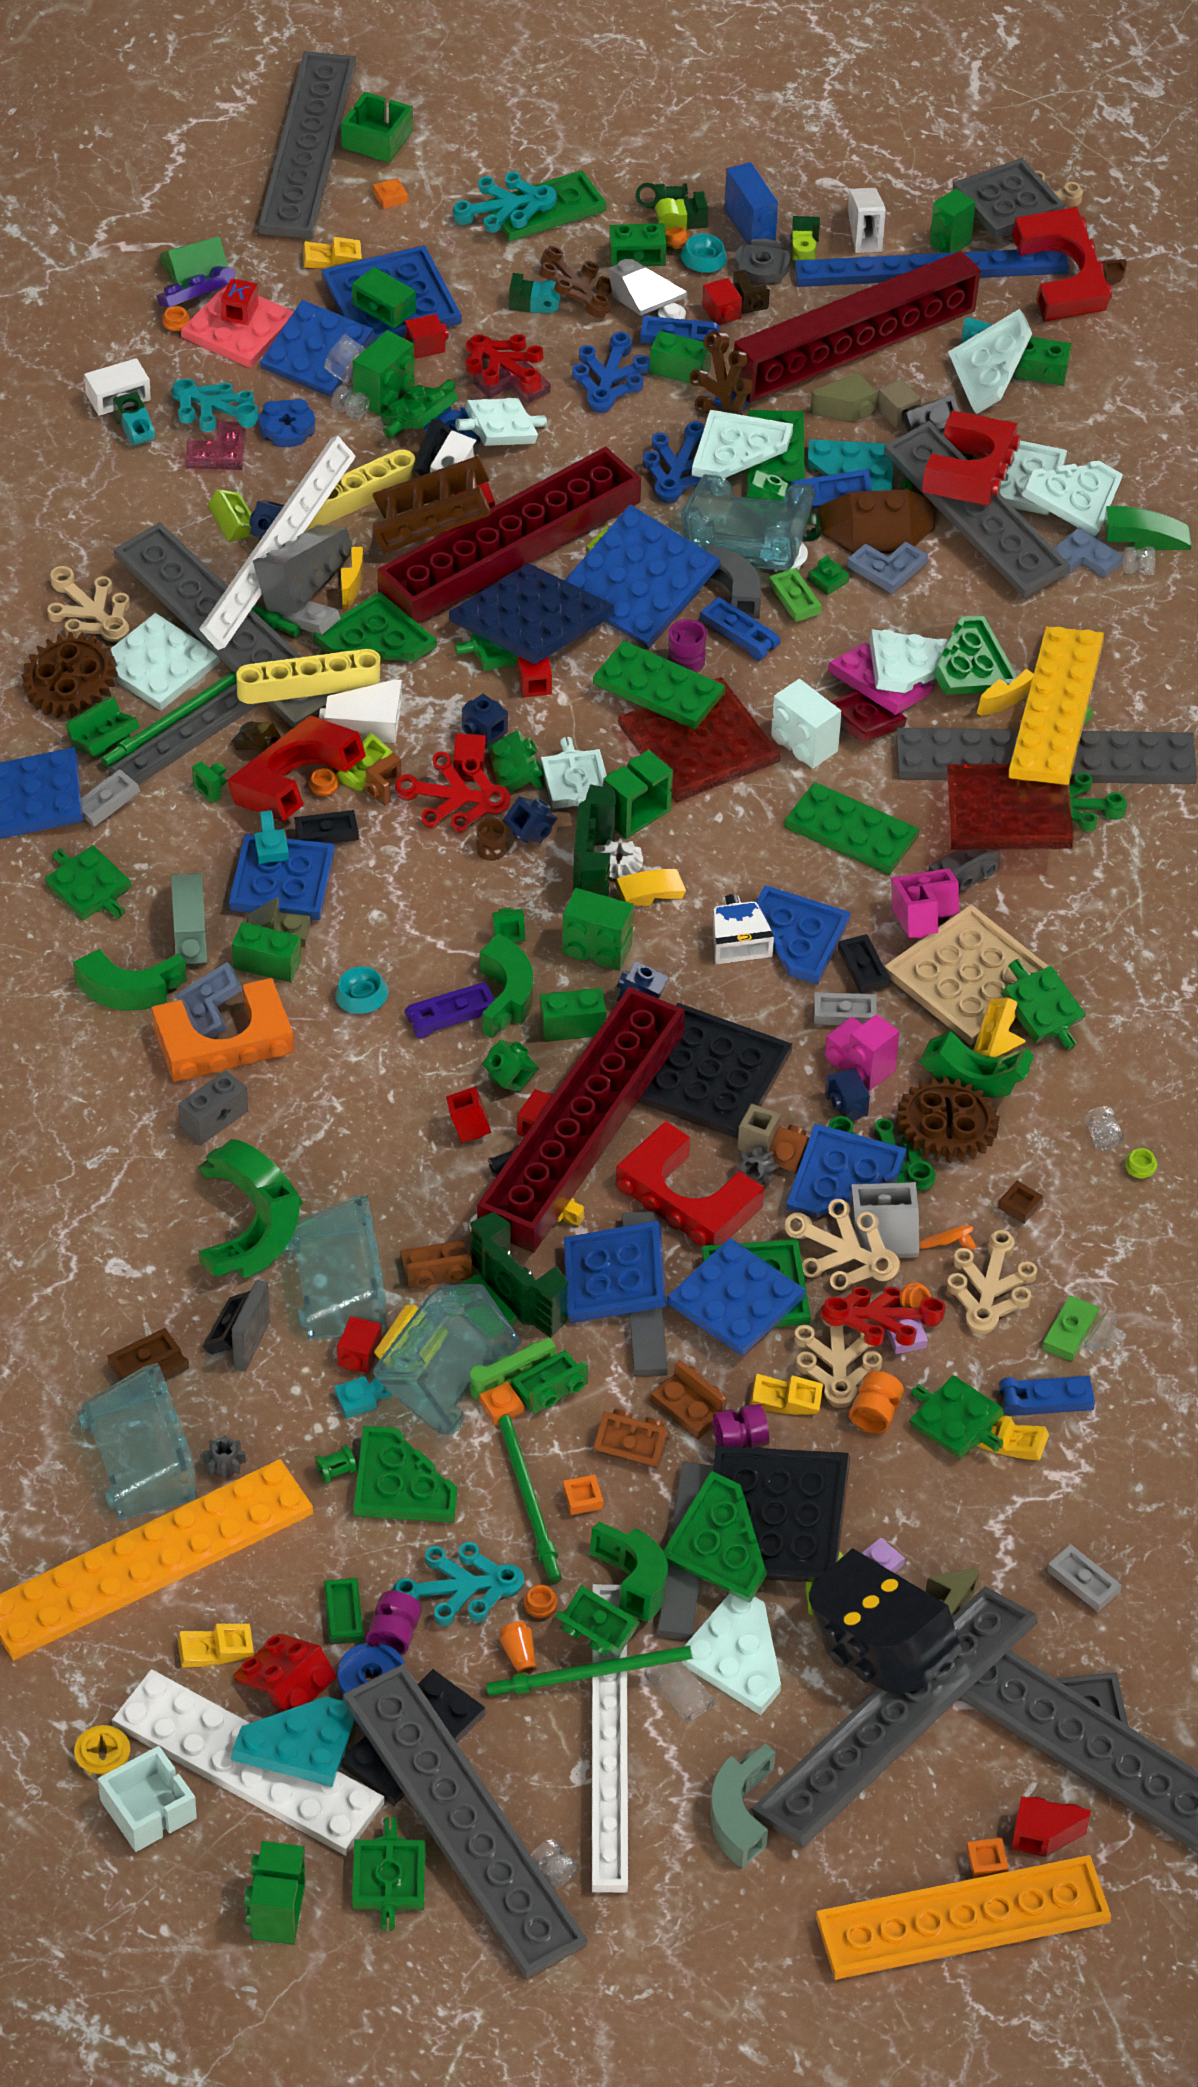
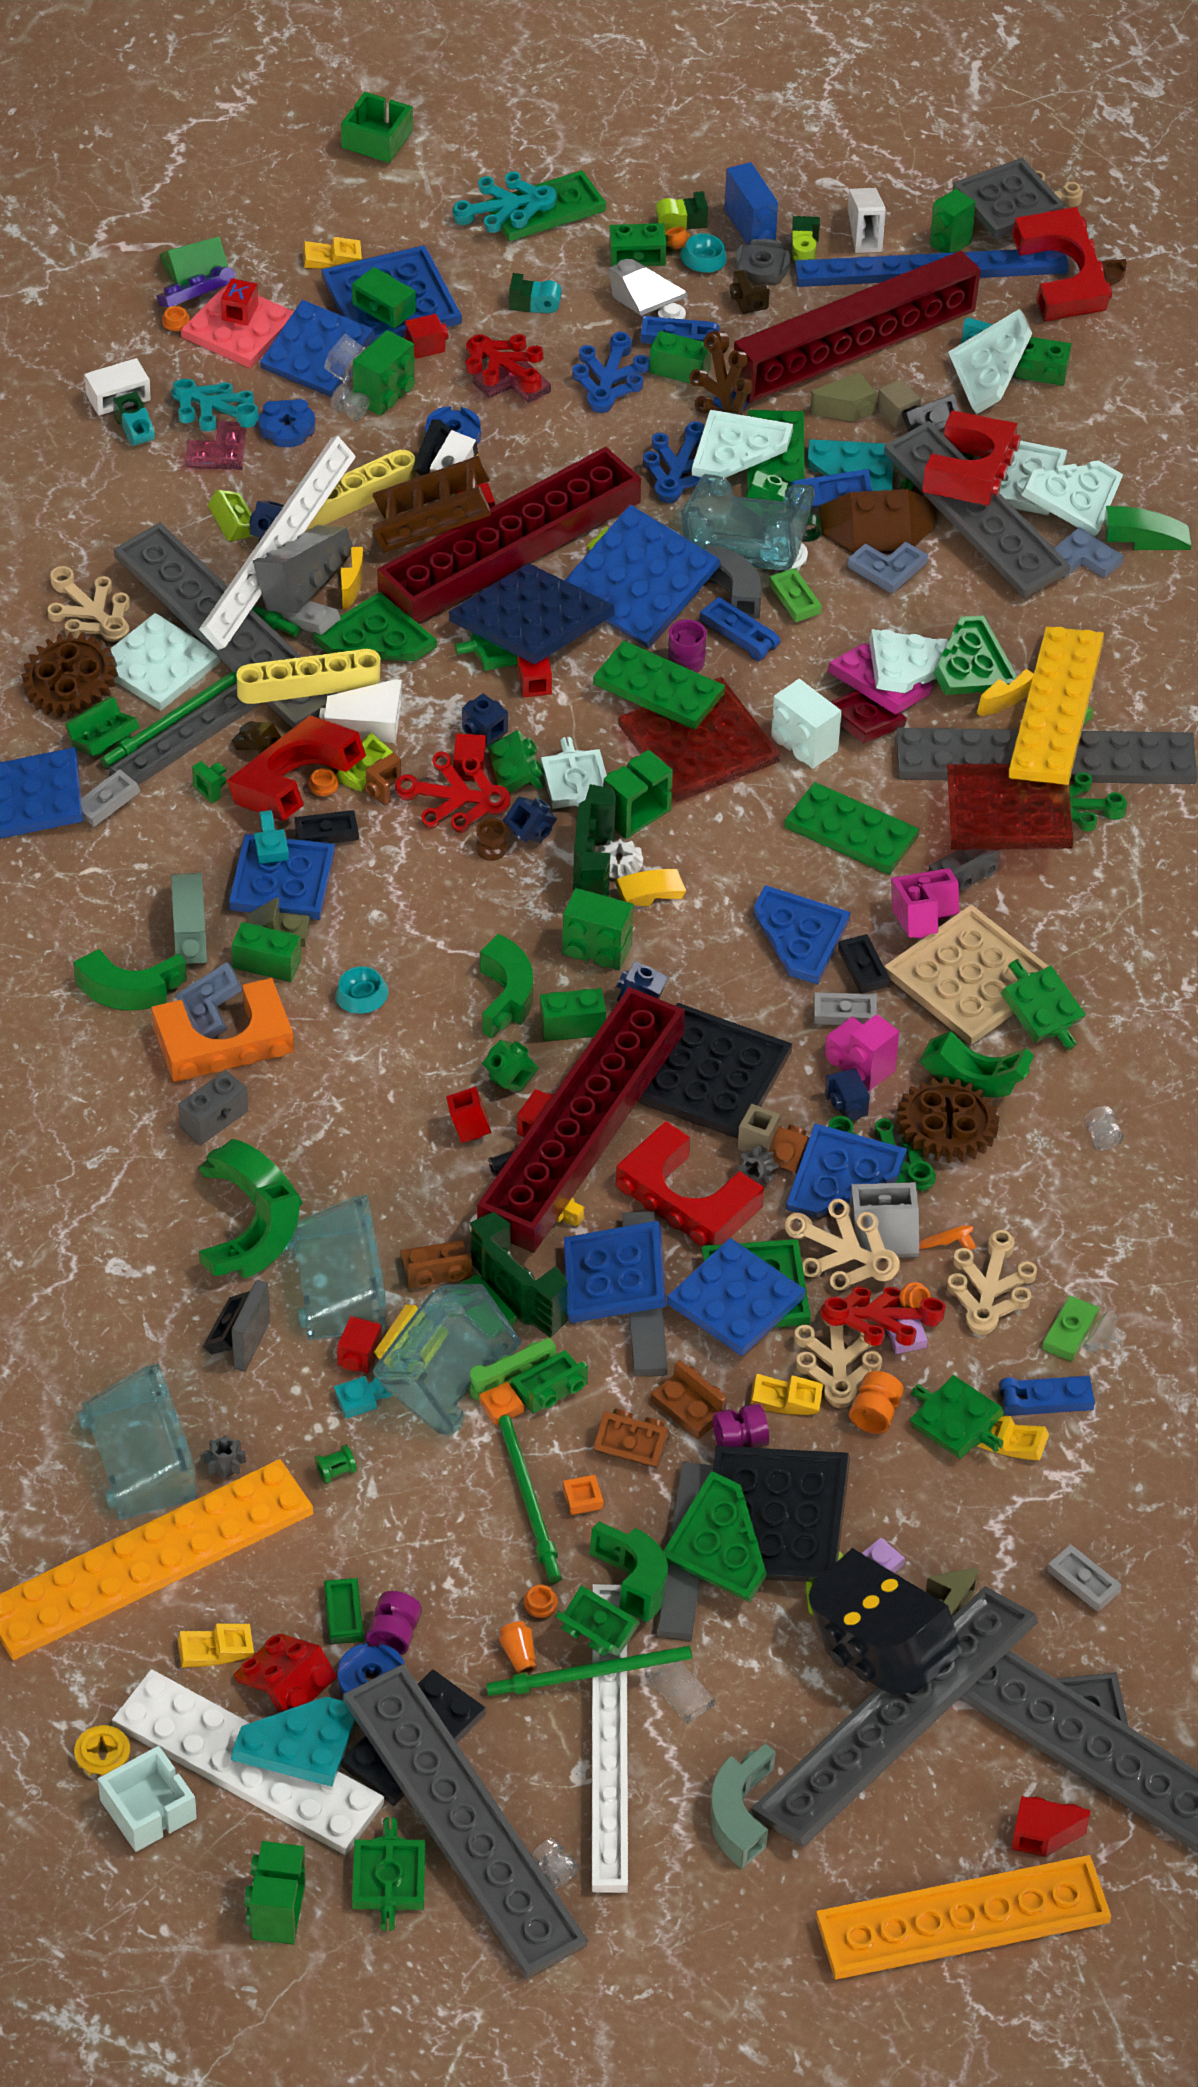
green plate [45,845,131,921] -> none
reddish brown plate [107,1328,189,1397] -> none
dark grey plate [259,51,356,239] -> none
green plate [354,1426,458,1523] -> none
orange plate [373,178,408,209] -> none
green plate [380,379,458,439] -> none
teal plant [392,1542,524,1626] -> none
dark purple plate [404,982,495,1039] -> none
light aqua plate [455,398,547,446] -> none
green tile [491,907,526,943] -> none
reddish brown plant [539,246,612,318] -> none
dark green connector [635,182,688,209] -> none
light aqua plate [677,1593,781,1715] -> none
red brick [702,278,742,325] -> none
white torso [713,894,774,964] -> none
green tile [808,555,849,596] -> none
orange plate [966,1838,1009,1879] -> none
yellow slope [973,998,1026,1057] -> none
reddish brown plate [998,1181,1043,1224] -> none
clear wheel [1123,547,1155,575] -> none
lime plate [1125,1148,1157,1178] -> none

